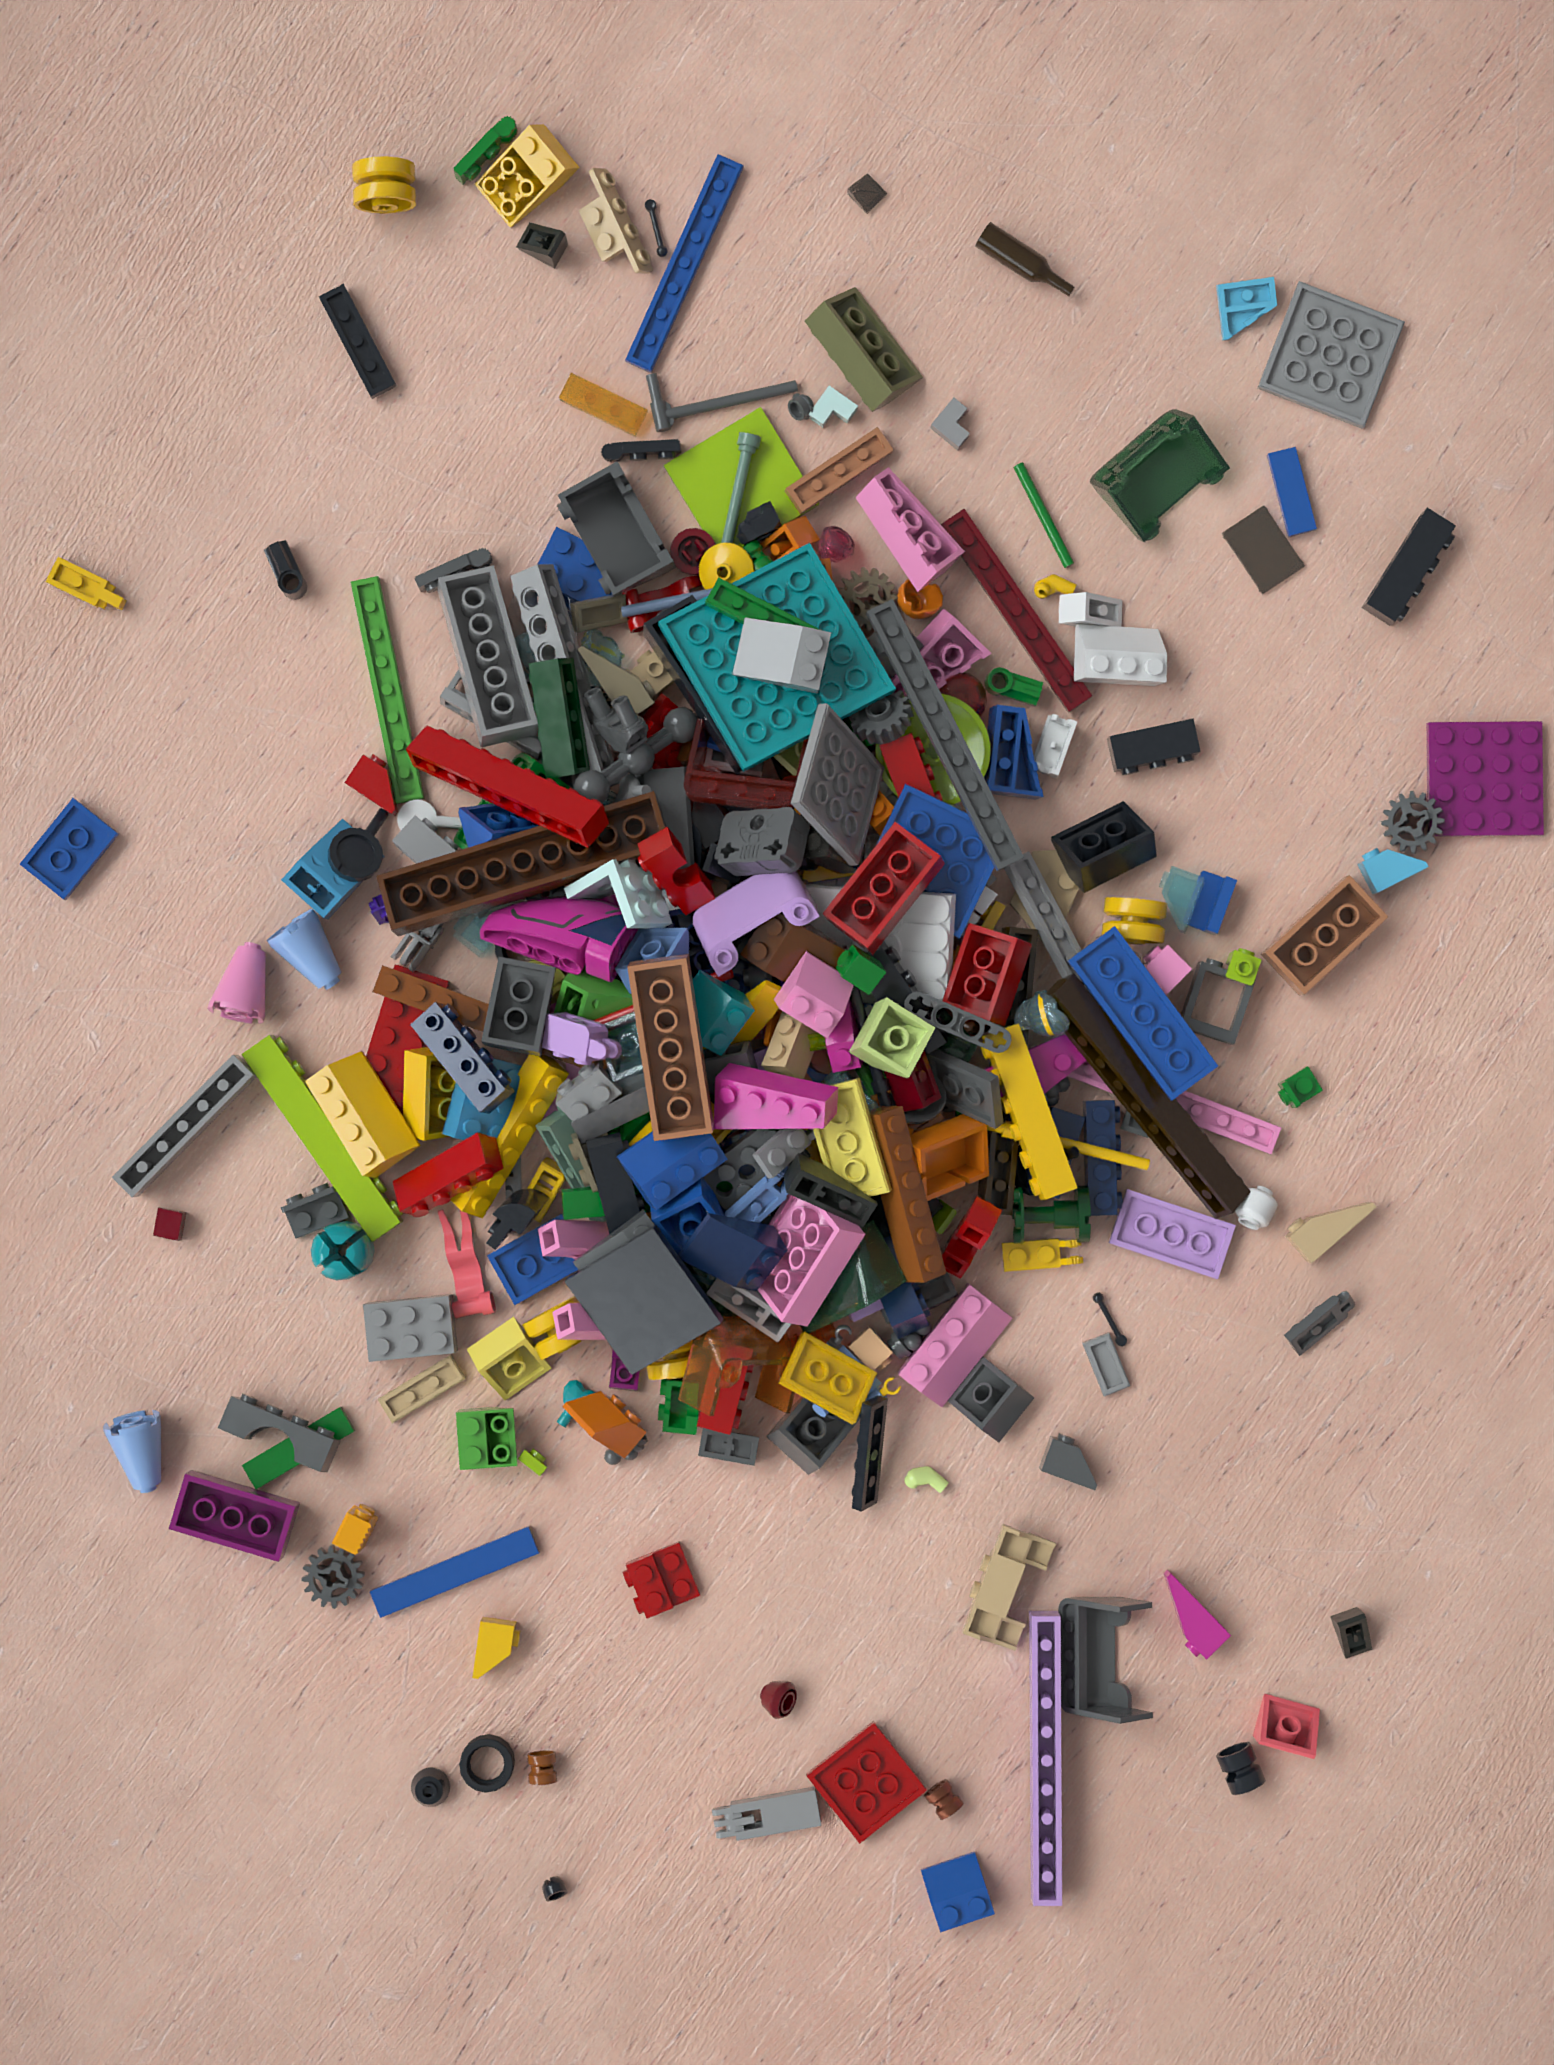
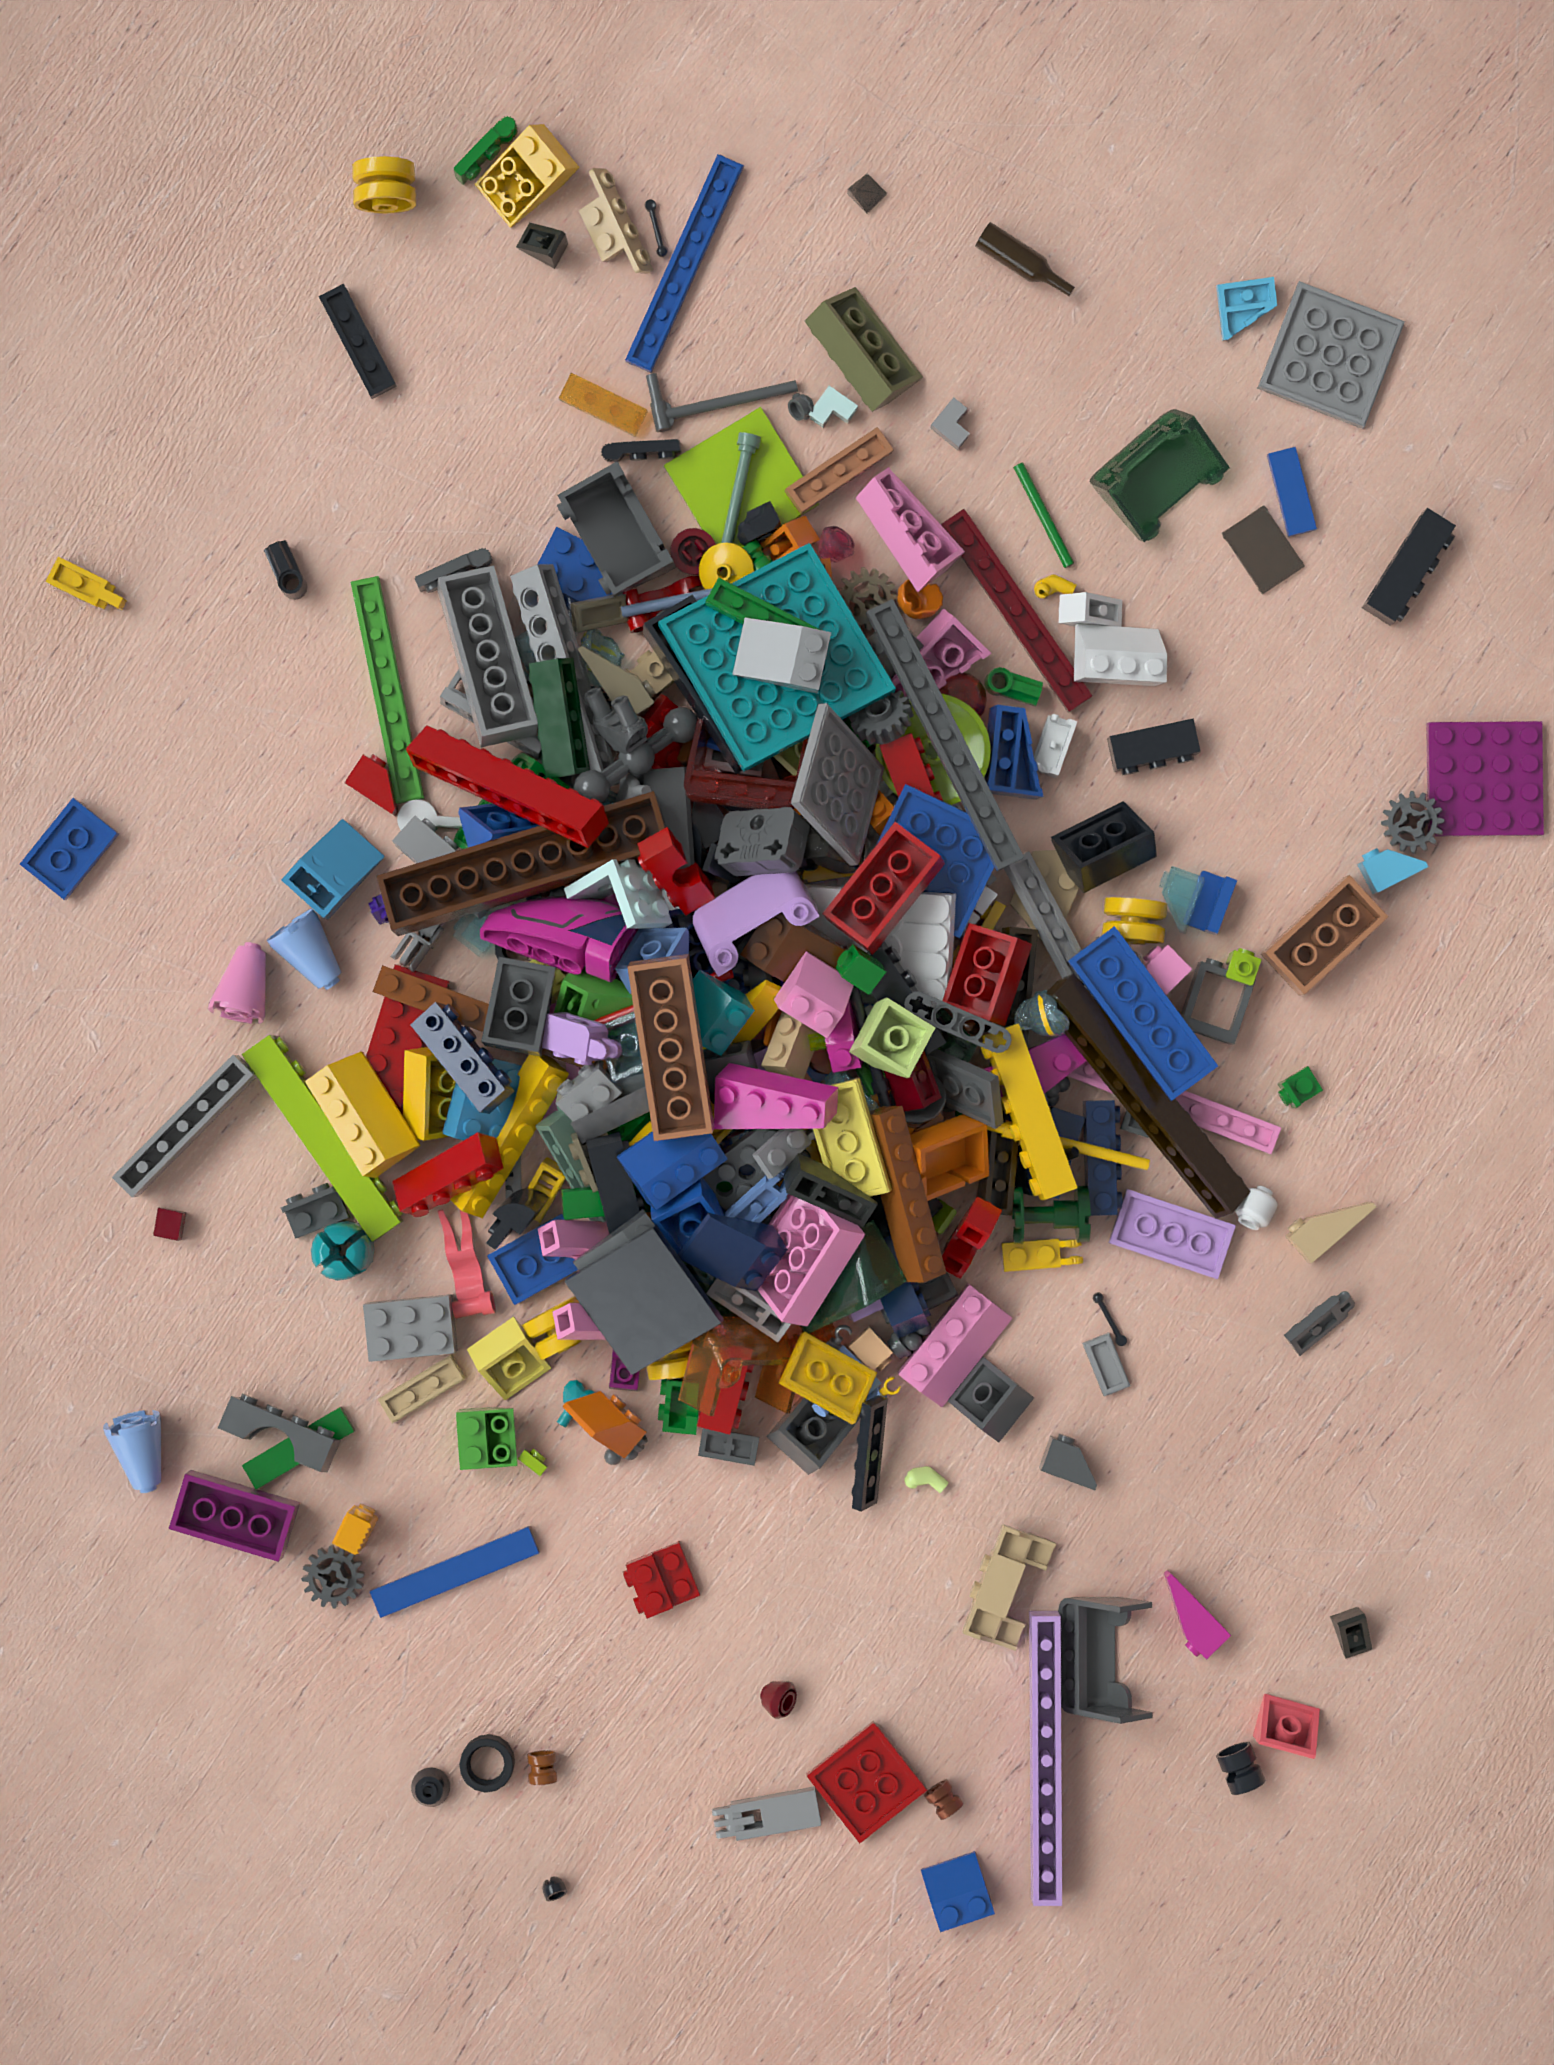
black piece [328,808,389,882] -> none
yellow slope [472,1617,521,1679] -> none

